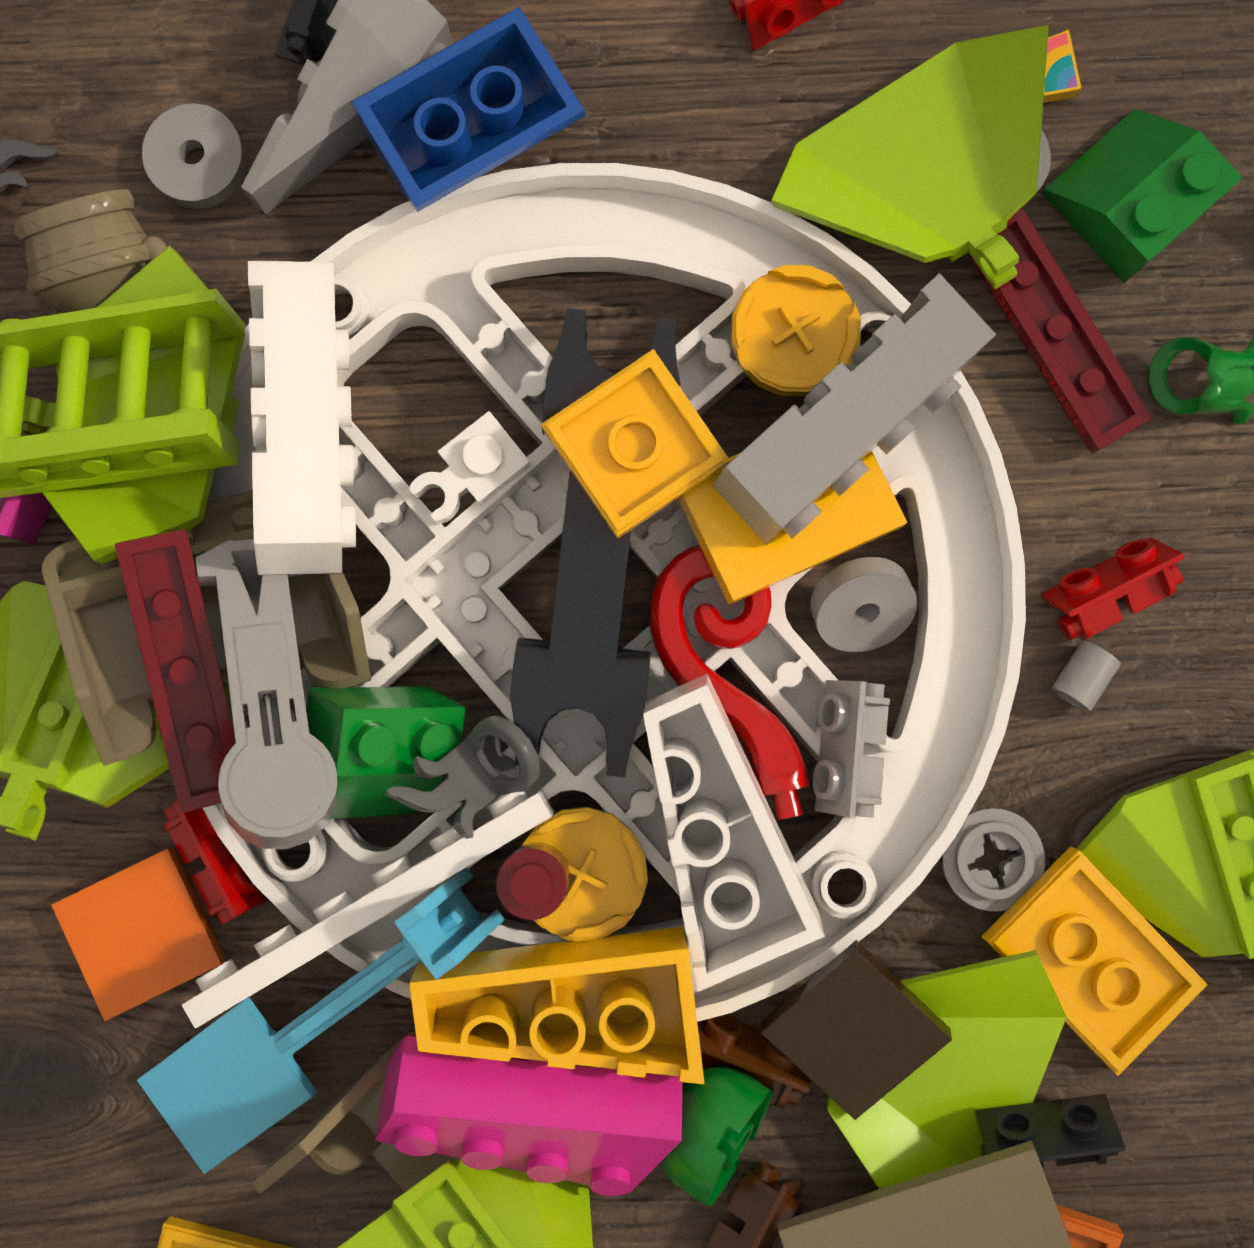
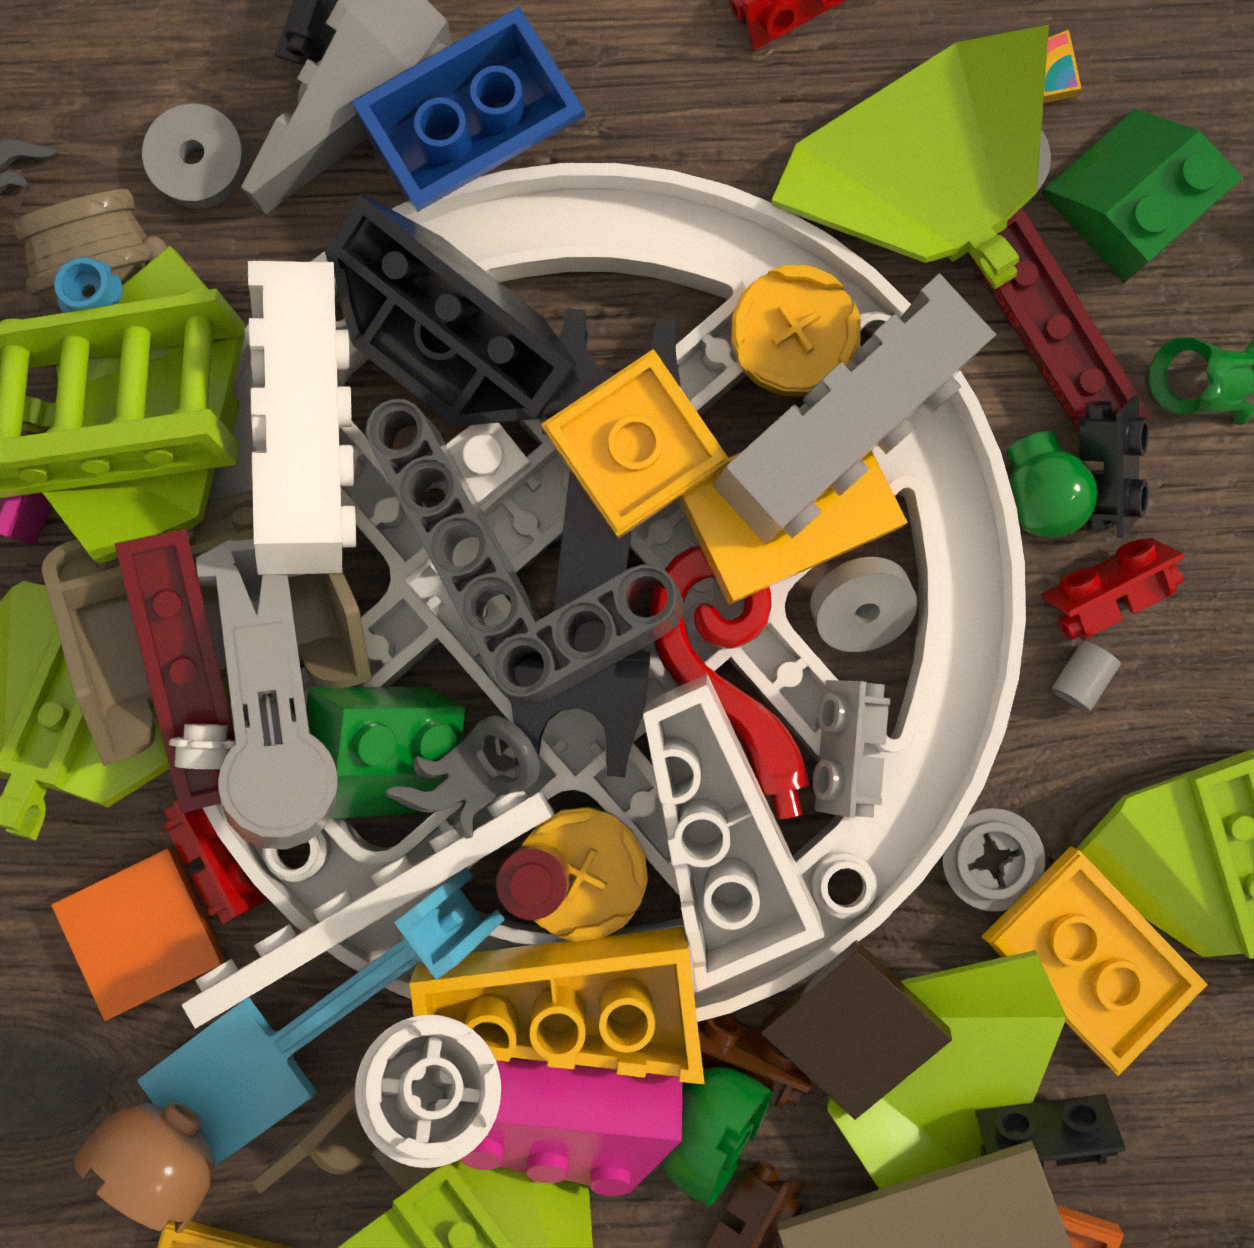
none -> dark azure plate [54,257,123,313]
none -> medium nougat cylinder [73,1101,215,1233]
none -> white plate [169,724,236,769]
none -> black wedge [325,195,576,427]
none -> white cone [355,1015,501,1168]
none -> dark grey beam [366,399,684,704]
none -> green piece [1006,431,1097,538]
none -> black hinge [1078,396,1149,538]

